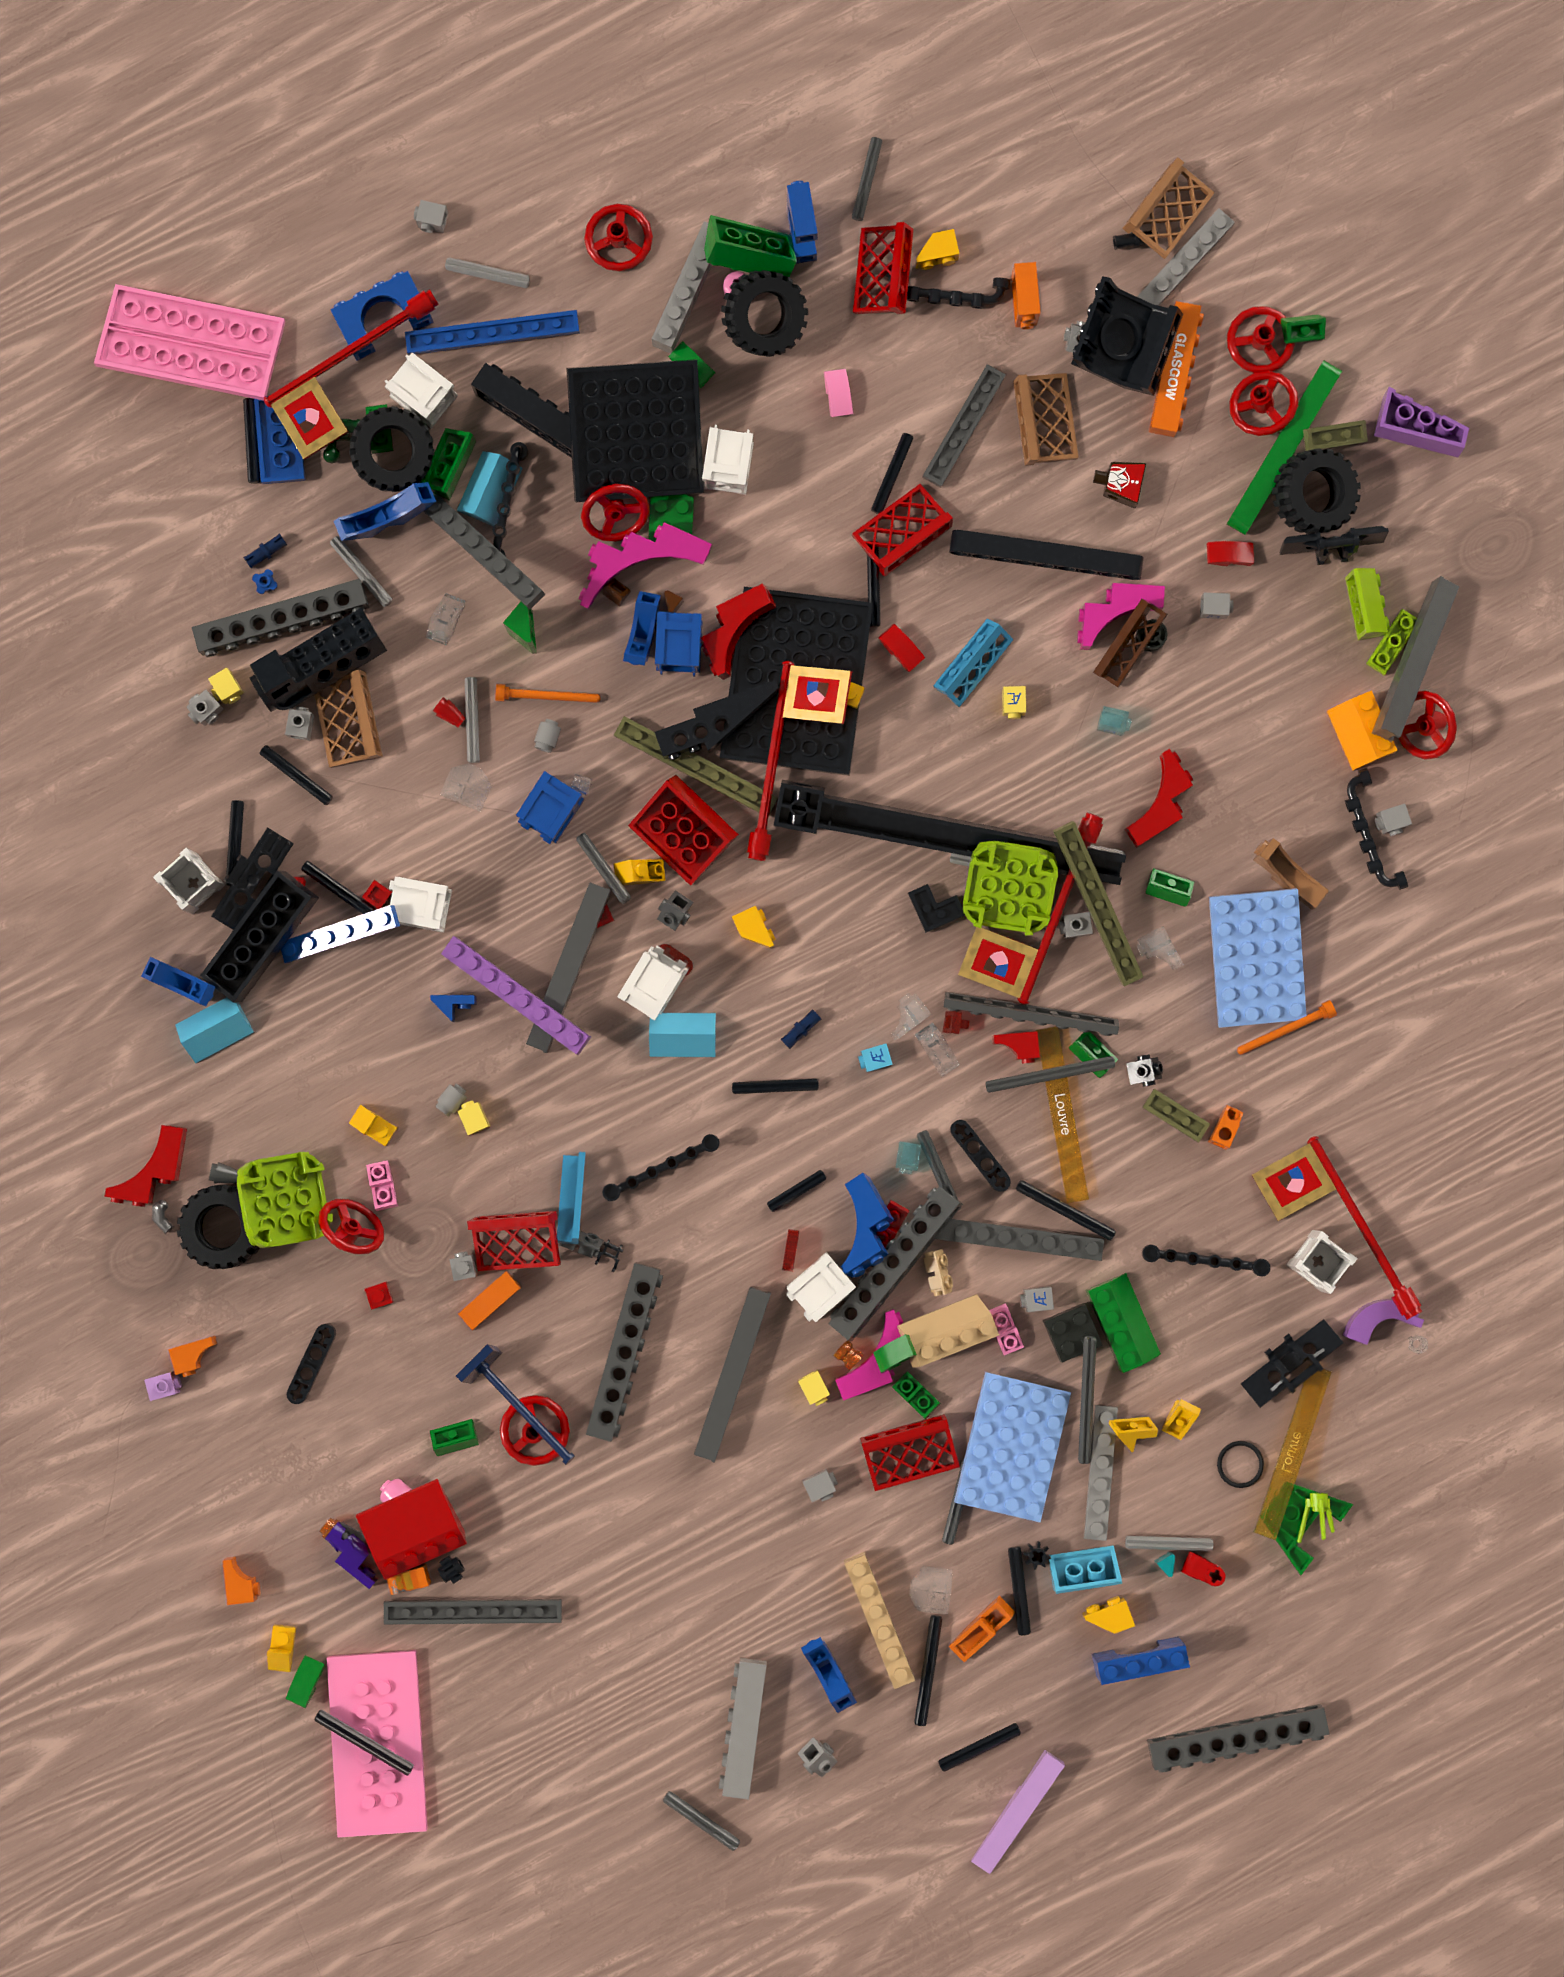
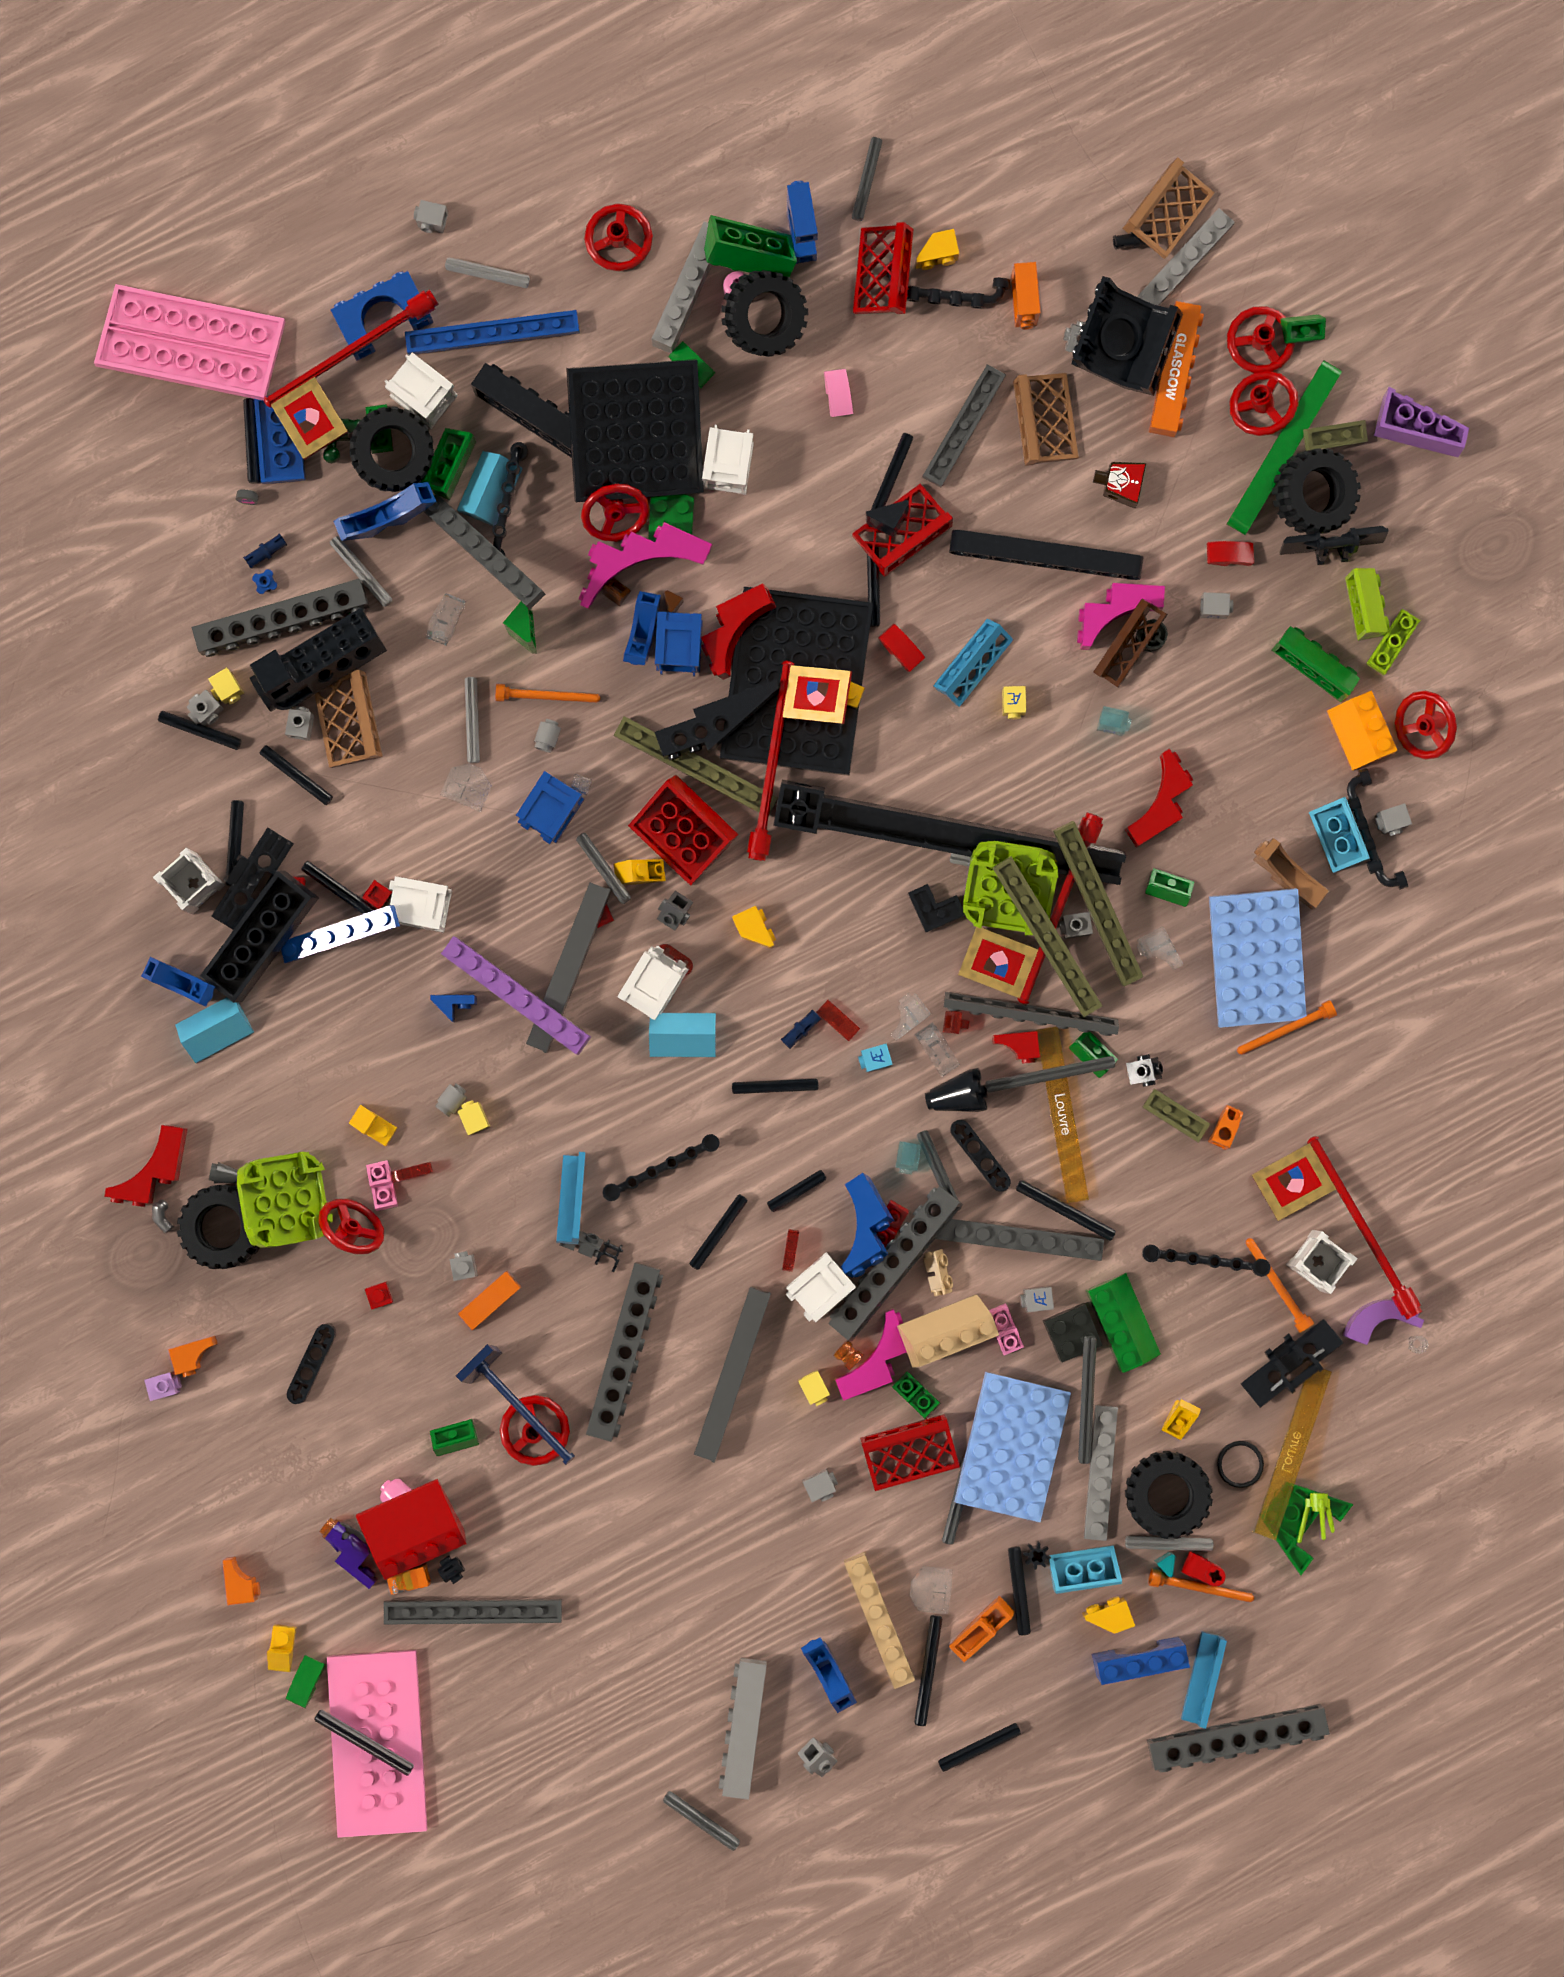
red cone [433,697,466,728] -> none
red fence [467,1211,561,1271] -> none
slope [873,1334,917,1373] -> none
lavender slope [971,1750,1065,1874] -> none
yellow slope [1109,1417,1158,1452] -> none
dark grey tile [1372,576,1459,742] -> none
none -> black axle [158,711,242,750]
none -> dark grey tile [236,489,259,505]
none -> clear red beam [390,1162,433,1183]
none -> black axle [689,1194,748,1270]
none -> clear red piece [816,1000,860,1042]
none -> black slope [866,500,909,537]
none -> black cone [925,1068,988,1112]
none -> olive plate [992,856,1102,1017]
none -> black tyre [1125,1451,1213,1539]
none -> orange piece [1148,1568,1254,1602]
none -> dark azure fence [1181,1631,1227,1729]
none -> orange piece [1246,1238,1314,1333]
none -> green slope [1271,626,1360,703]
none -> medium azure slope [1309,797,1370,873]

